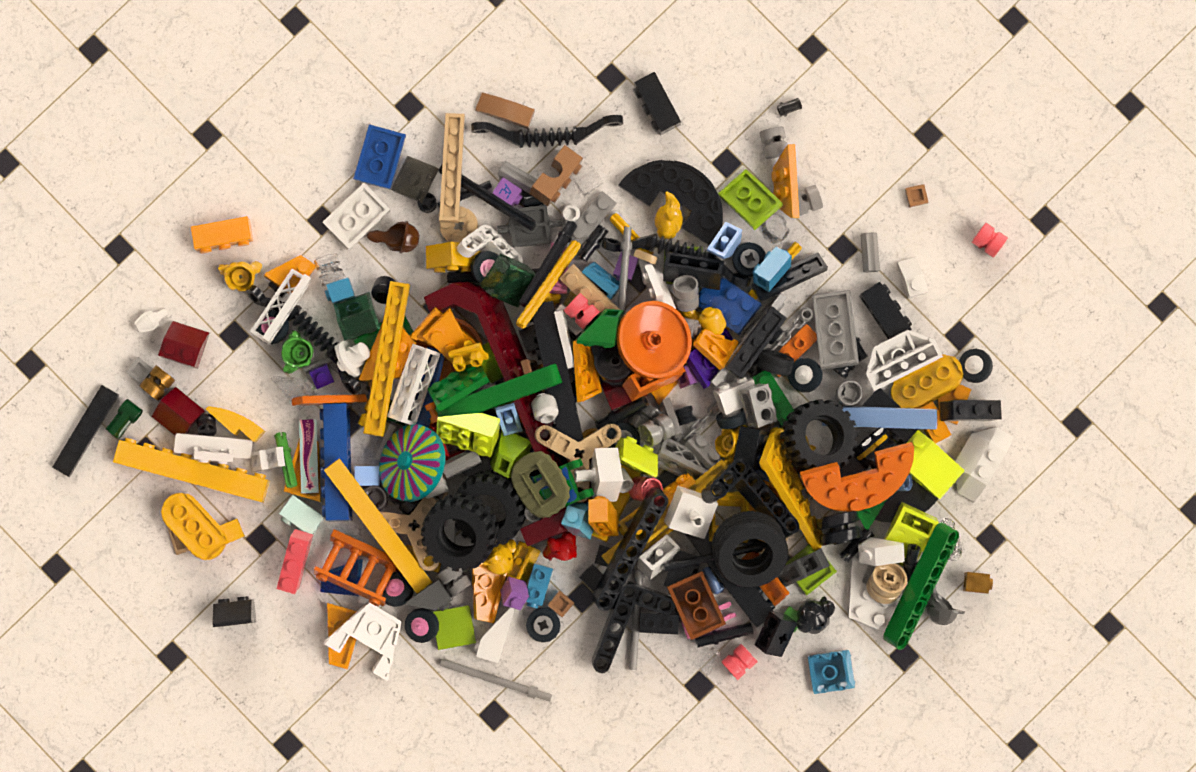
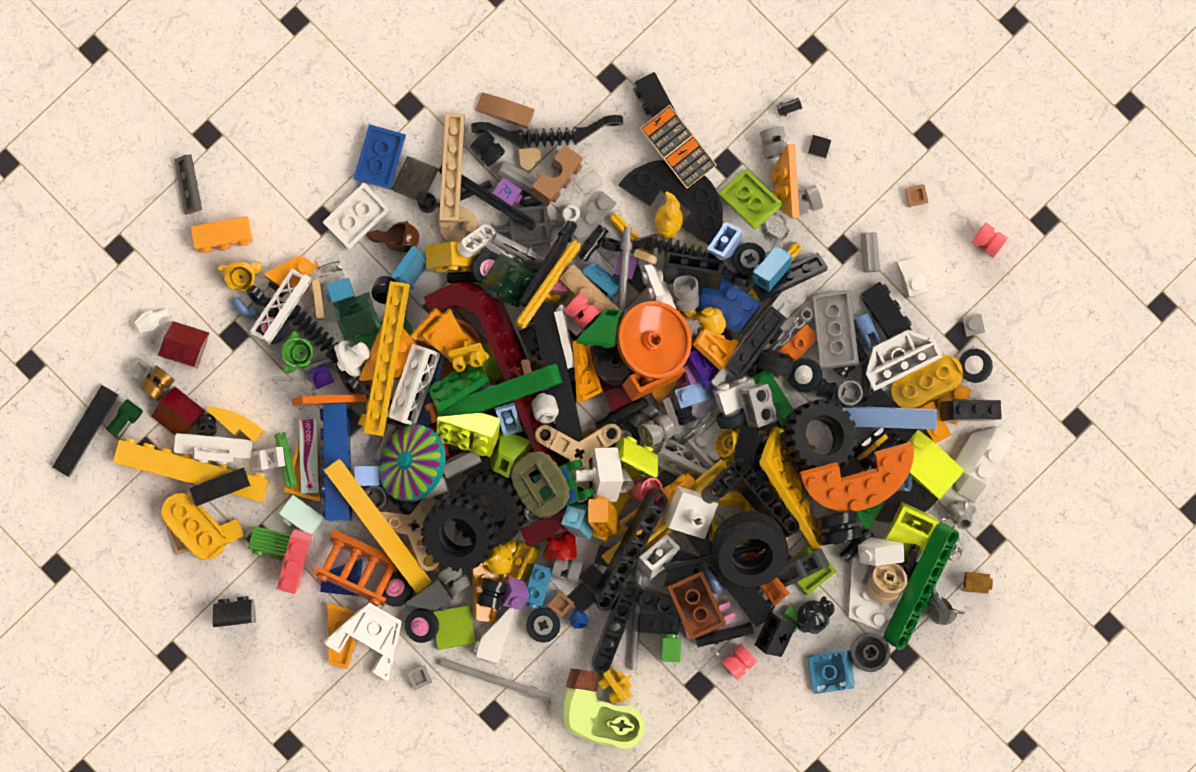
none -> dark grey plate [174,154,202,215]
none -> black plate [189,467,251,507]
none -> medium blue arm [231,297,259,319]
none -> bright green brick [248,526,291,560]
none -> tan plate [309,280,326,320]
none -> dark azure slope [391,246,426,289]
none -> light grey plate [407,665,432,690]
none -> black wheel [470,131,506,167]
none -> black wheel [476,578,508,610]
none -> light grey pin [491,232,546,267]
none -> tan tile [519,148,541,171]
none -> light grey wheel [551,558,584,584]
none -> yellowish green piece [562,668,645,749]
none -> blue plate [569,608,589,629]
none -> yellow hips [598,667,632,704]
none -> tile [640,105,717,189]
none -> bright green brick [660,634,681,662]
none -> light blue slope [674,382,715,409]
none -> black tile [808,135,831,159]
none -> black wheel [816,378,837,400]
none -> dark grey brick [849,633,890,672]
none -> medium blue hinge [854,313,882,351]
none -> black tile [861,358,870,398]
none -> light grey rock [946,500,976,529]
none -> light grey plate [962,314,985,337]

